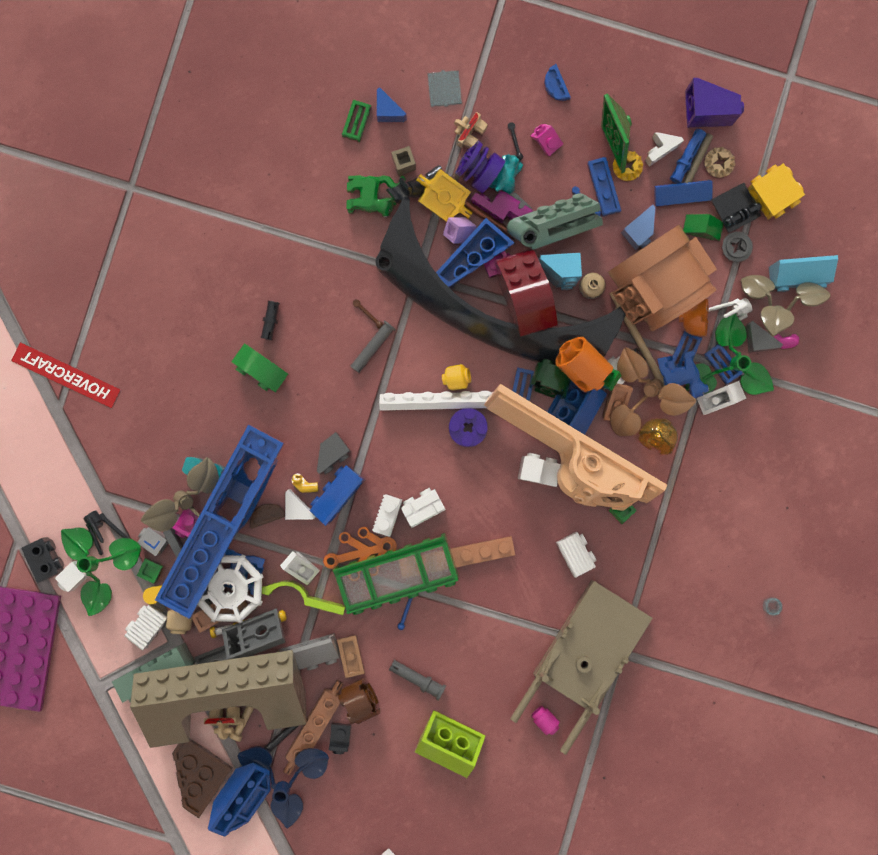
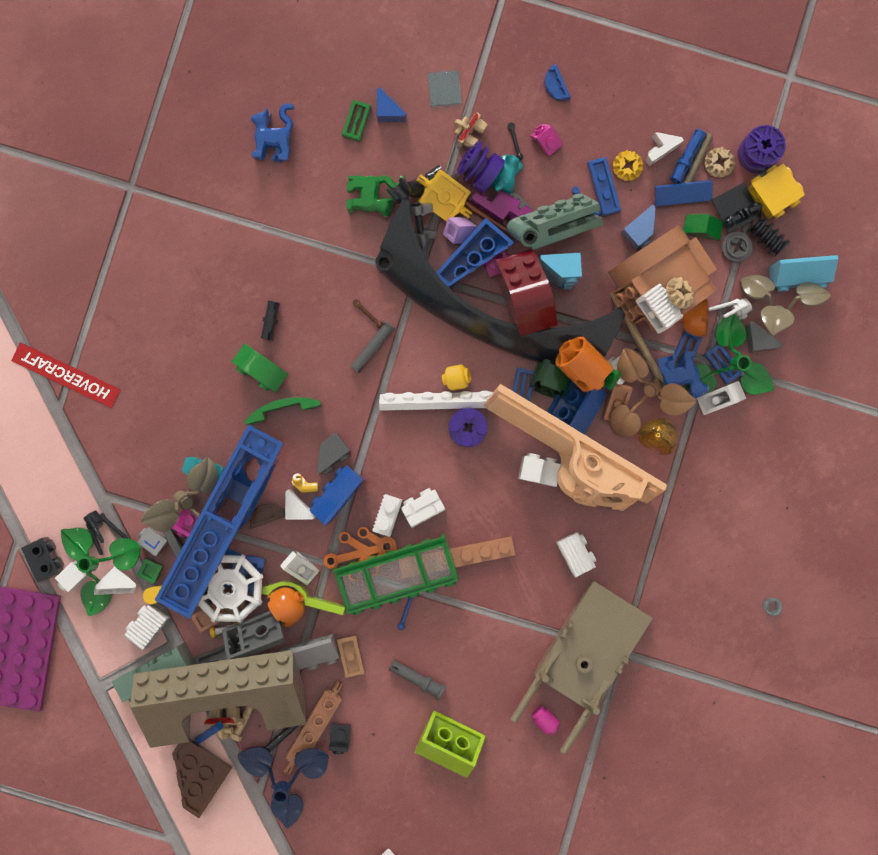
tan head [166,610,192,634] -> none
blue wedge [208,762,271,837] -> none
reddish brown brick [338,678,381,724] -> none
dark tan brick [391,146,416,176] -> none
tan head [579,273,605,299] -> none
green slope [601,93,632,173] -> none
green plate [608,505,637,524] -> none
dark purple slope [685,78,744,128] -> none
dark pink arm [774,334,799,349] -> none
none -> white slope [94,566,136,595]
none -> blue piece [195,722,223,744]
none -> green slope [245,397,322,425]
none -> blue animal [251,103,295,163]
none -> orange cylinder [267,587,305,627]
none -> flat silver piece [410,203,437,247]
none -> white brick [636,284,683,334]
none -> tan gear [666,277,695,309]
none -> dark purple wheel [737,125,786,173]
none -> black piece [746,217,790,257]

